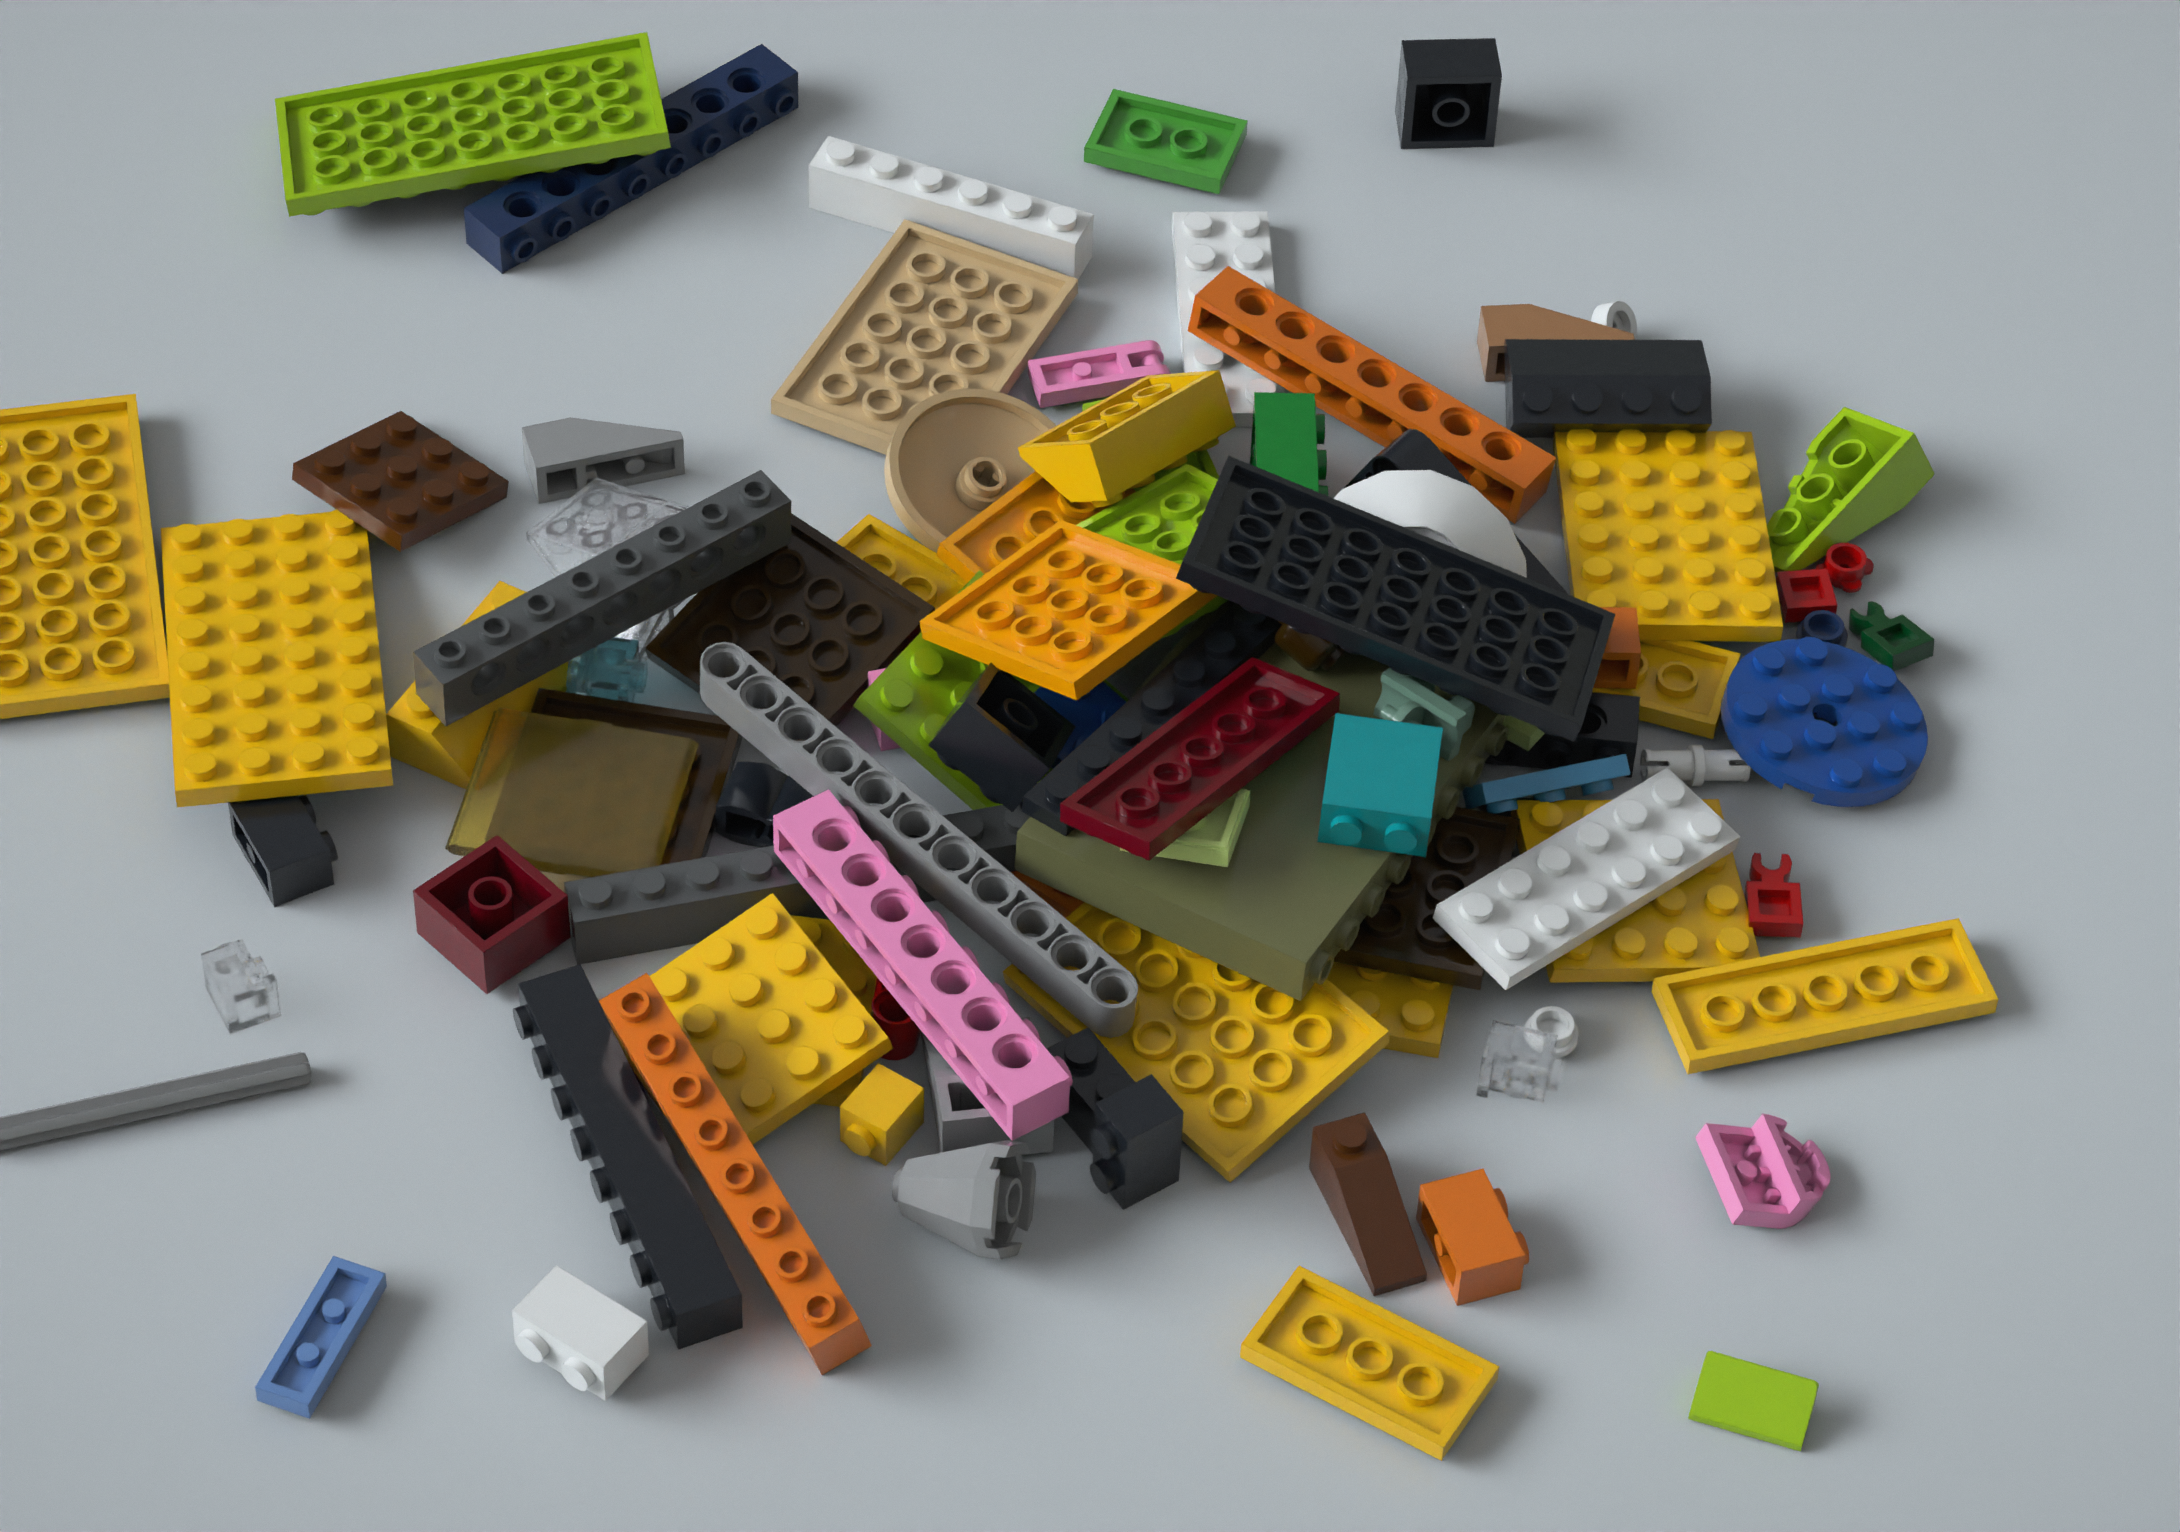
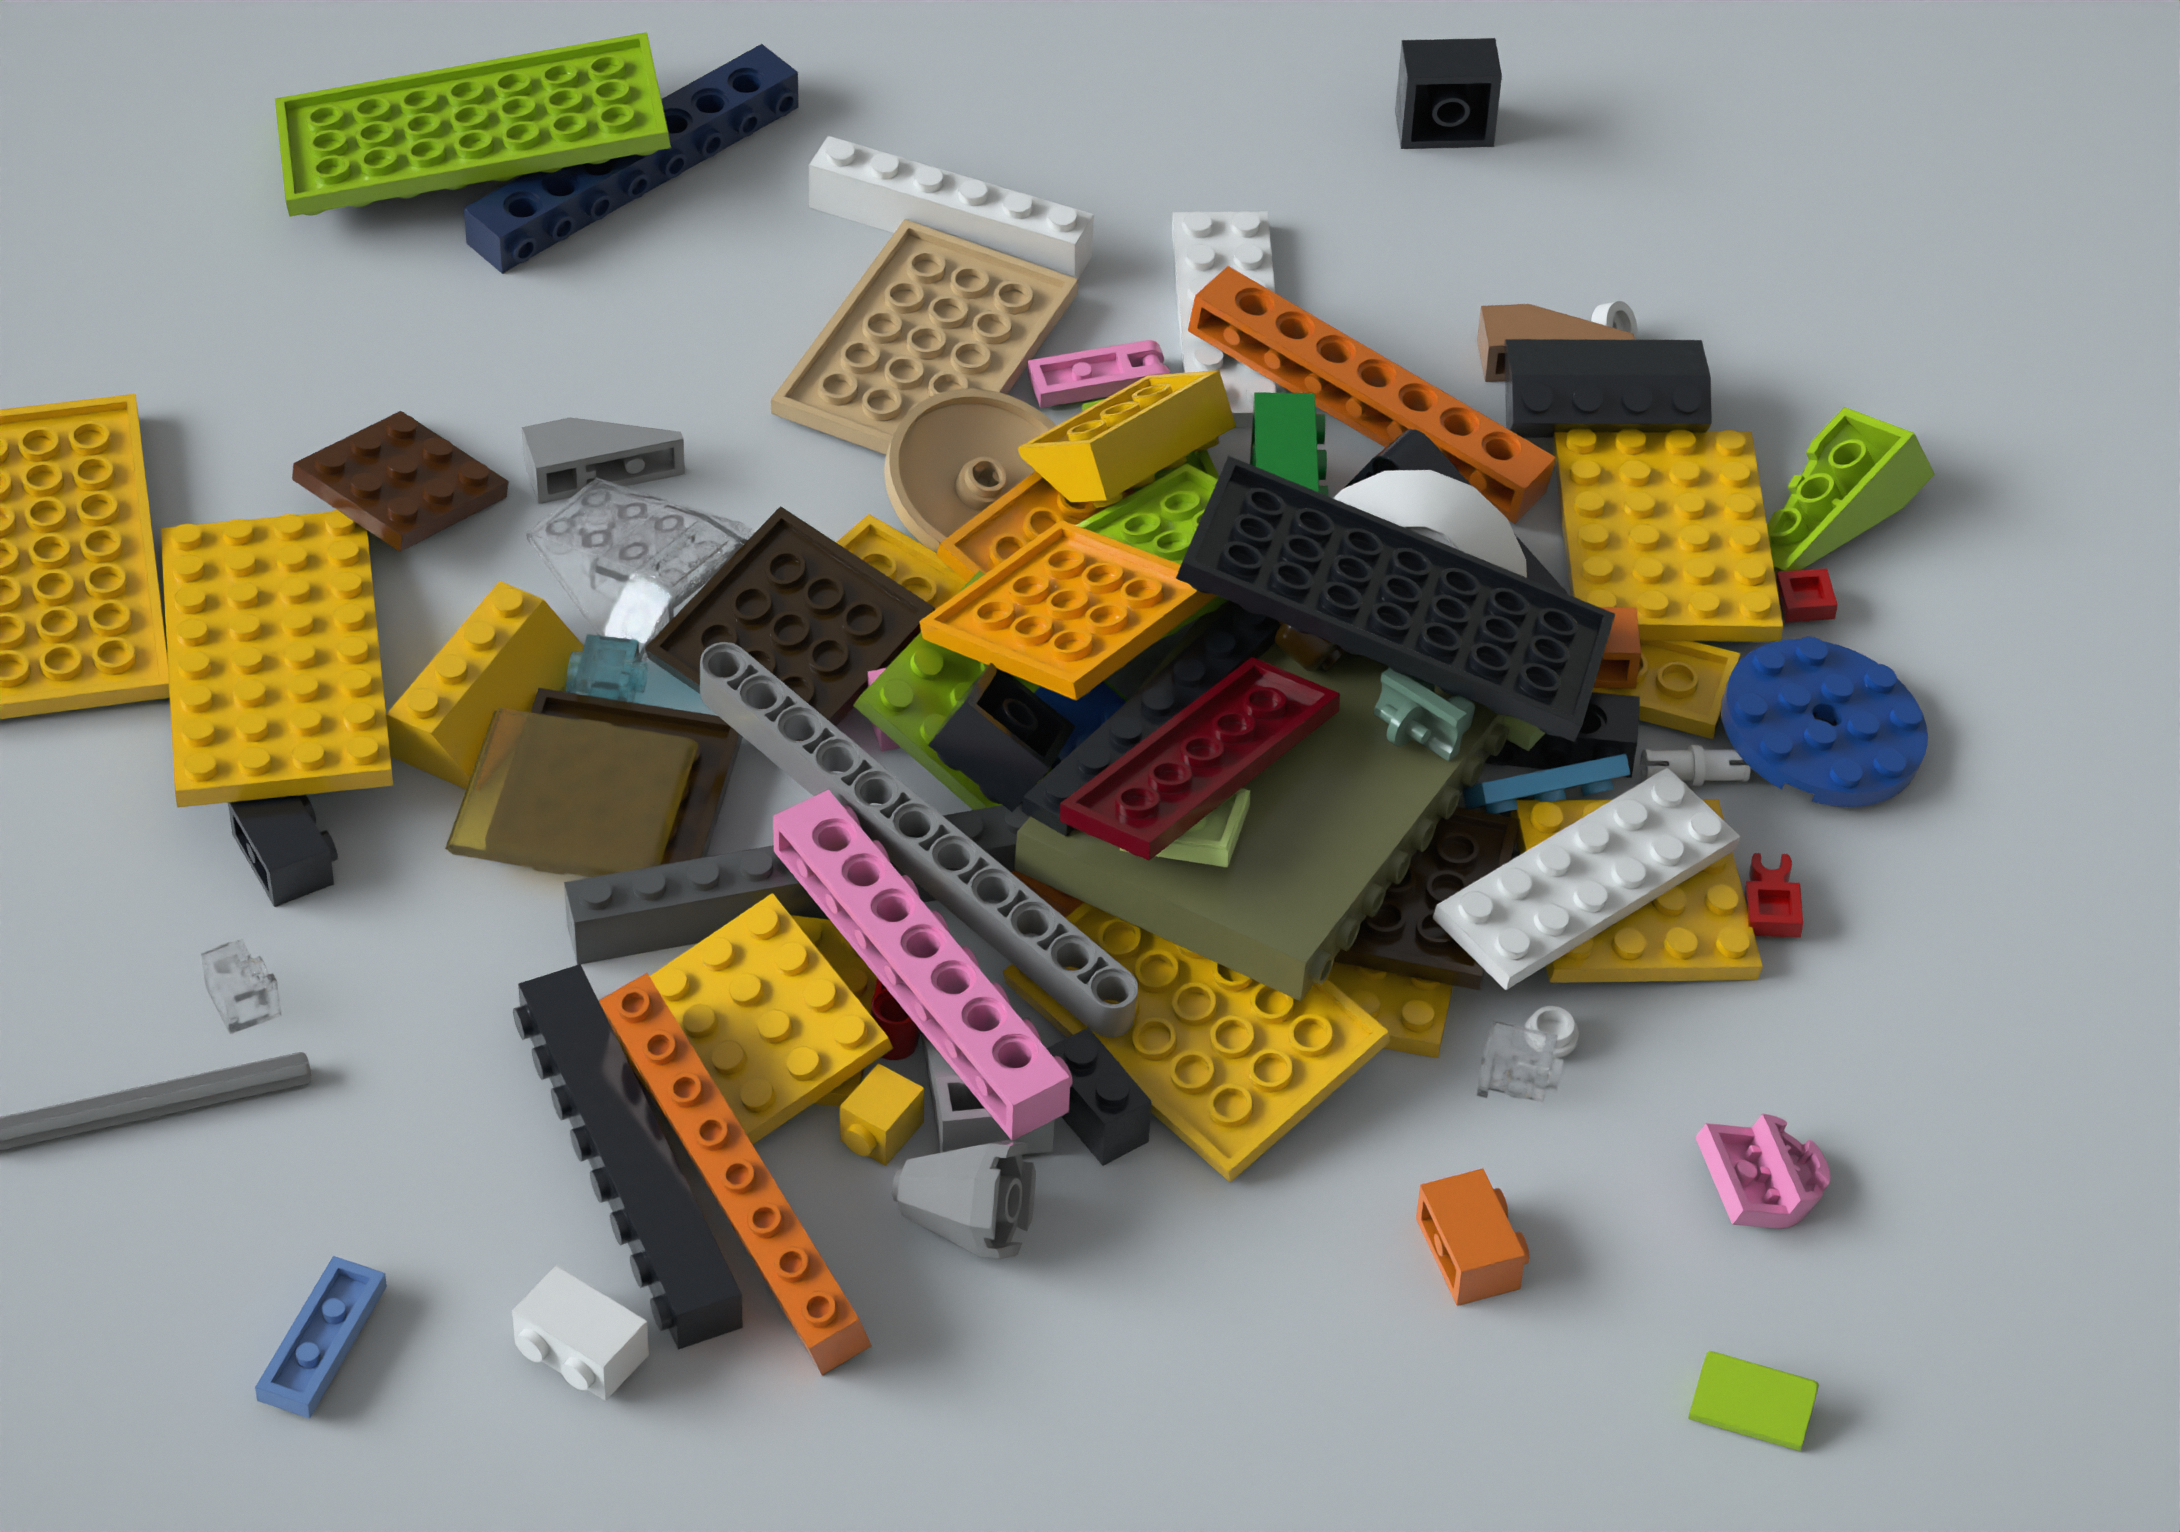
dark grey brick [413,470,791,726] -> none
dark red brick [413,835,571,994] -> none
black brick [715,761,814,846] -> none
bright green plate [1084,89,1248,194] -> none
black brick [1090,1074,1184,1210] -> none
yellow plate [1240,1266,1499,1461] -> none
reddish brown slope [1309,1112,1427,1296] -> none
teal brick [1317,713,1443,857] -> none
yellow plate [1651,918,1998,1074] -> none
dark blue plate [1796,610,1848,647] -> none
red plate [1815,543,1874,593] -> none
dark green plate [1849,601,1934,671] -> none

